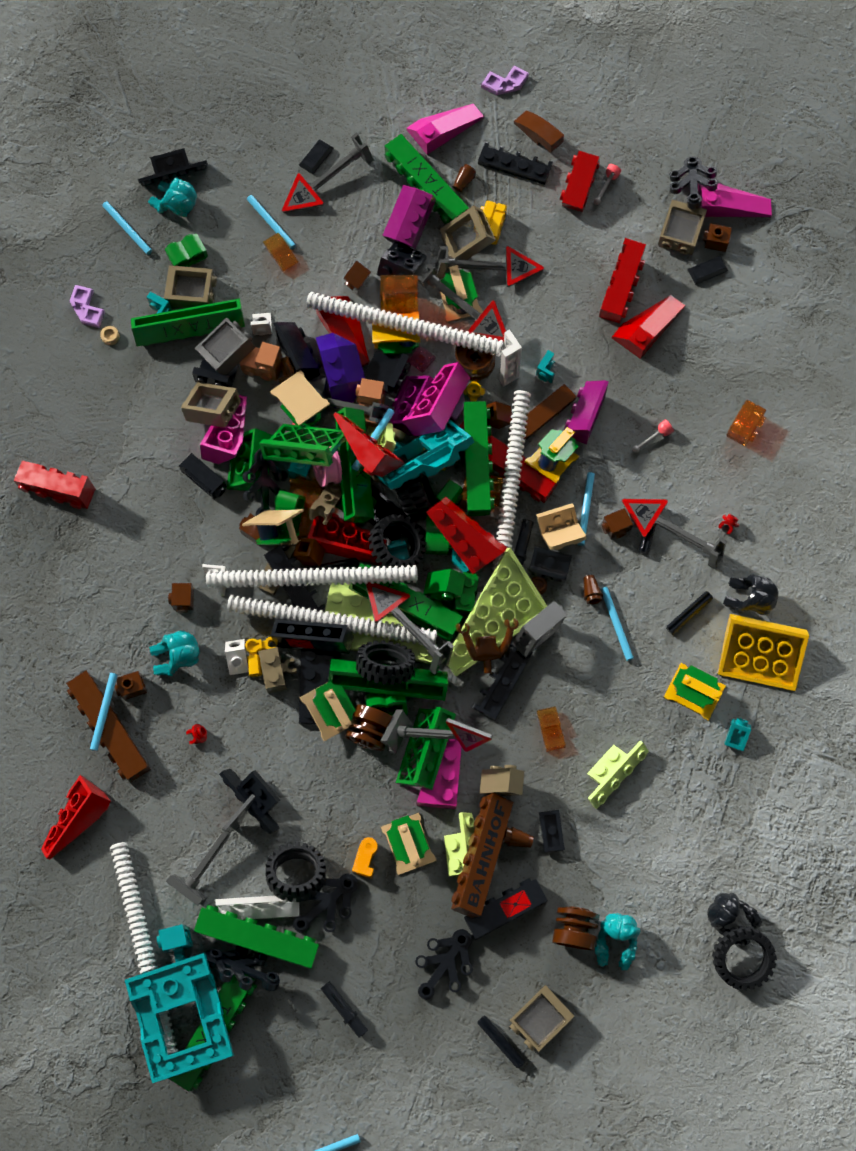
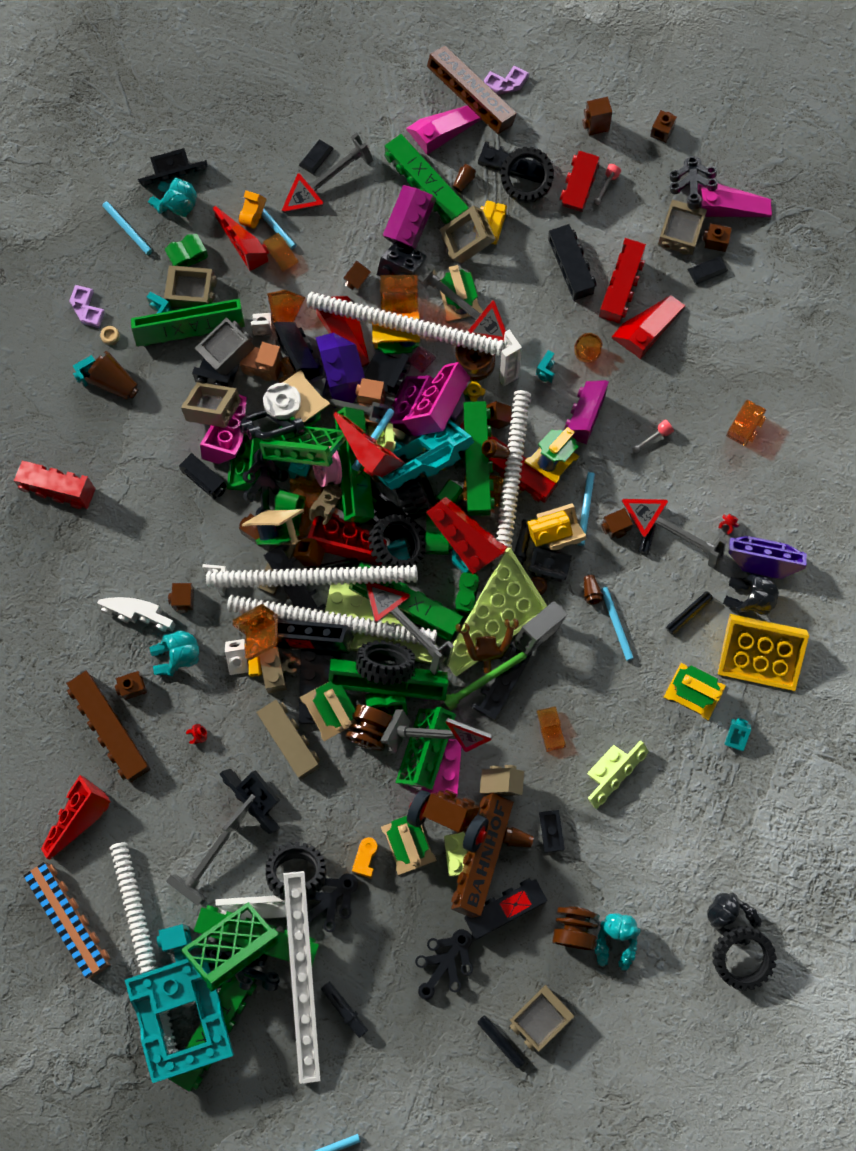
medium azure bar [90,673,118,751] -> none
green brick [423,569,466,602] -> none
dark grey piece [435,246,544,287] -> none
reddish brown tile [508,384,577,441] -> none
reddish brown slope [514,110,564,153] -> none
none -> brick [23,862,111,979]
none -> teal bracket [73,355,95,387]
none -> reddish brown cone [85,351,139,400]
none -> white slope [97,597,176,632]
none -> green fence [181,902,279,992]
none -> red wedge [213,206,269,271]
none -> clear orange bracket [233,604,278,660]
none -> light orange leg [239,190,267,229]
none -> black bar [239,410,305,440]
none -> dark tan brick [256,700,320,780]
none -> white tile [263,383,301,420]
none -> clear orange slope [267,290,305,323]
none -> white plate [283,871,320,1084]
none -> brick [407,790,489,853]
none -> reddish brown brick [427,46,517,134]
none -> bright green piece [444,652,526,711]
none -> reddish brown cone [481,439,510,459]
none -> black tyre [501,147,554,203]
none -> yellow brick [527,511,573,547]
none -> black brick [548,224,597,301]
none -> clear orange hair [574,333,603,363]
none -> reddish brown brick [582,97,613,136]
none -> reddish brown brick [650,110,677,143]
none -> dark purple wedge [728,536,807,579]

